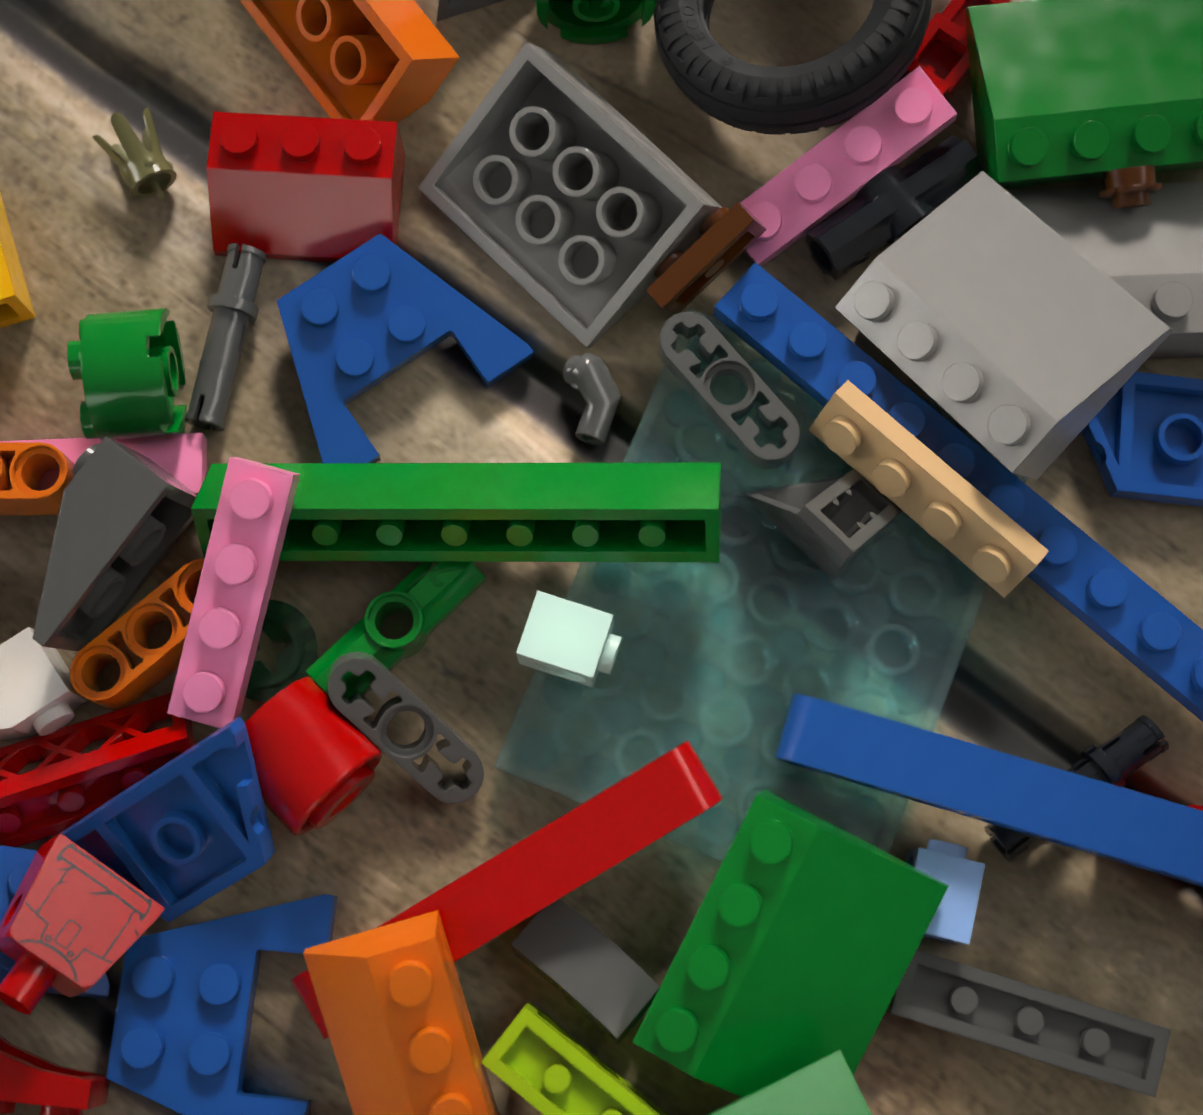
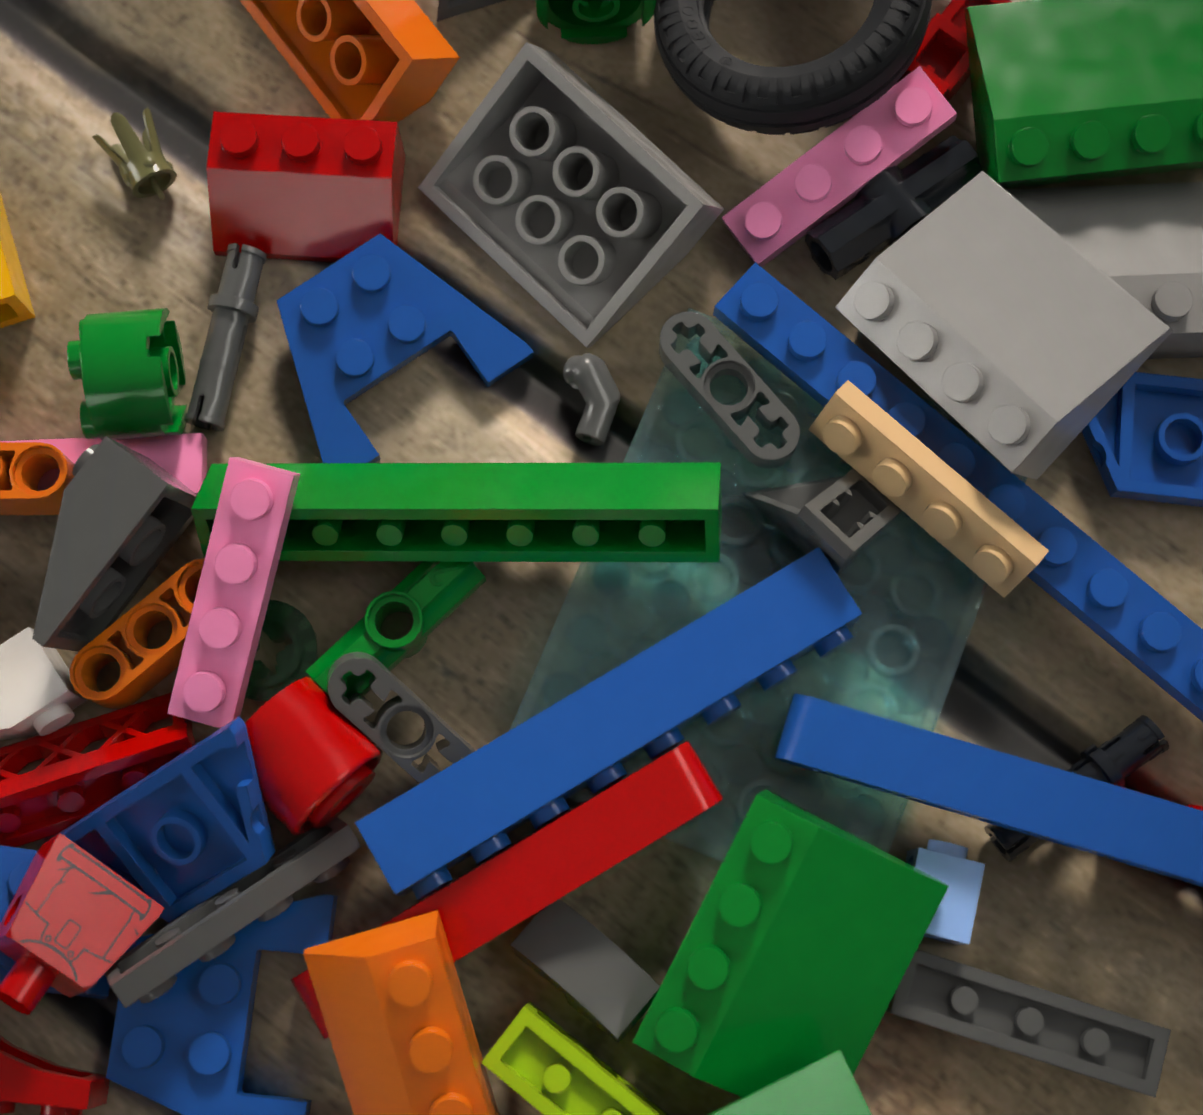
light aqua brick [516,590,622,688] -> none
reddish brown plate [646,202,766,314] -> none
reddish brown plate [1099,165,1163,210] -> none
none -> dark grey plate [105,817,362,1008]
none -> blue brick [355,547,862,900]

